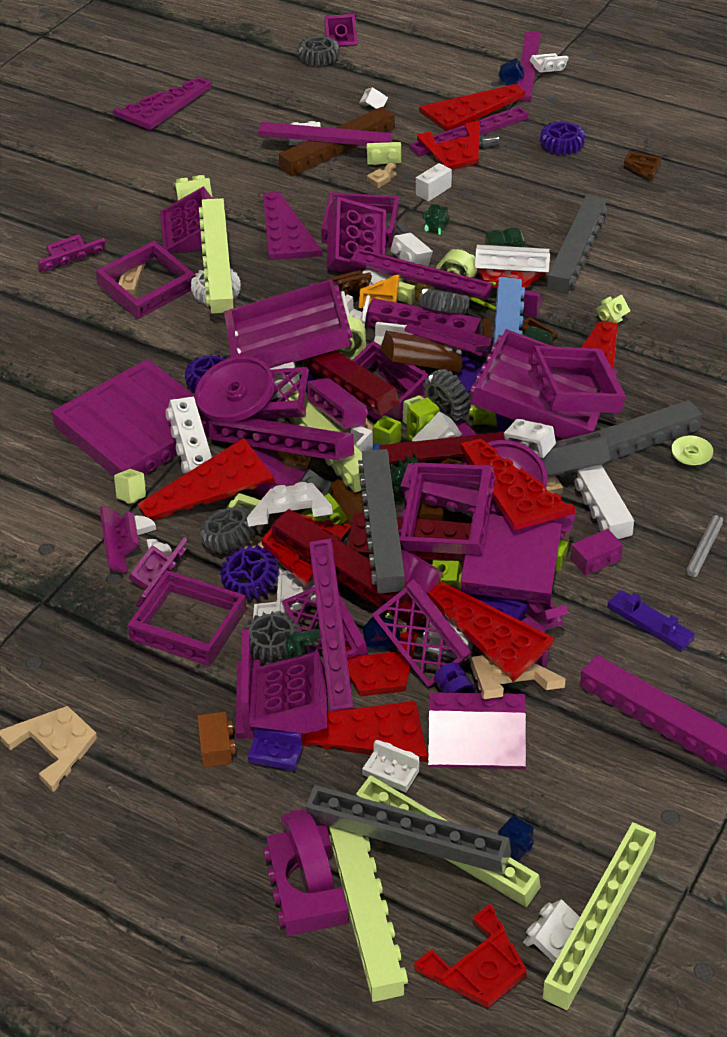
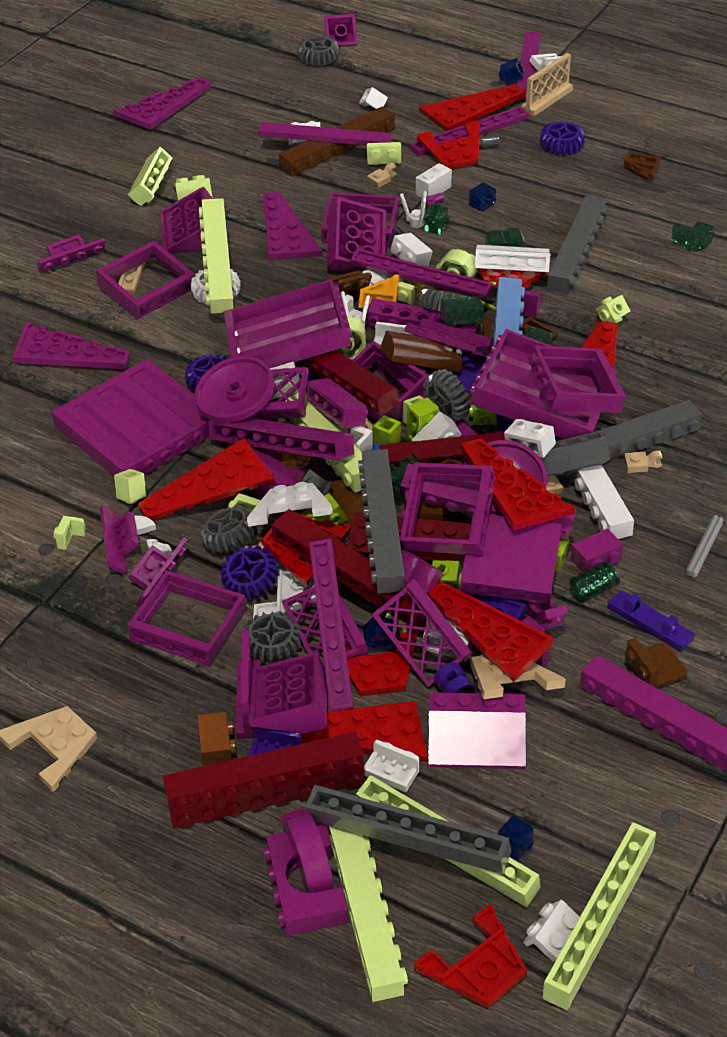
white brick [166,397,212,474] -> none
clear green bracket [285,629,321,658] -> none
yellowish green dish [671,436,713,465] -> none
none -> magenta wing [12,321,130,369]
none -> yellowish green bracket [54,516,86,550]
none -> yellowish green brick [128,147,172,206]
none -> dark red brick [162,732,365,829]
none -> white plant [400,191,427,228]
none -> magenta arm [425,193,444,210]
none -> clear green brick [440,297,484,327]
none -> clear blue brick [469,182,496,212]
none -> tan fence [521,53,573,117]
none -> clear green piece [569,562,620,603]
none -> tan plate [624,451,662,473]
none -> reddish brown bracket [625,637,688,688]
none -> clear green brick [671,221,715,252]

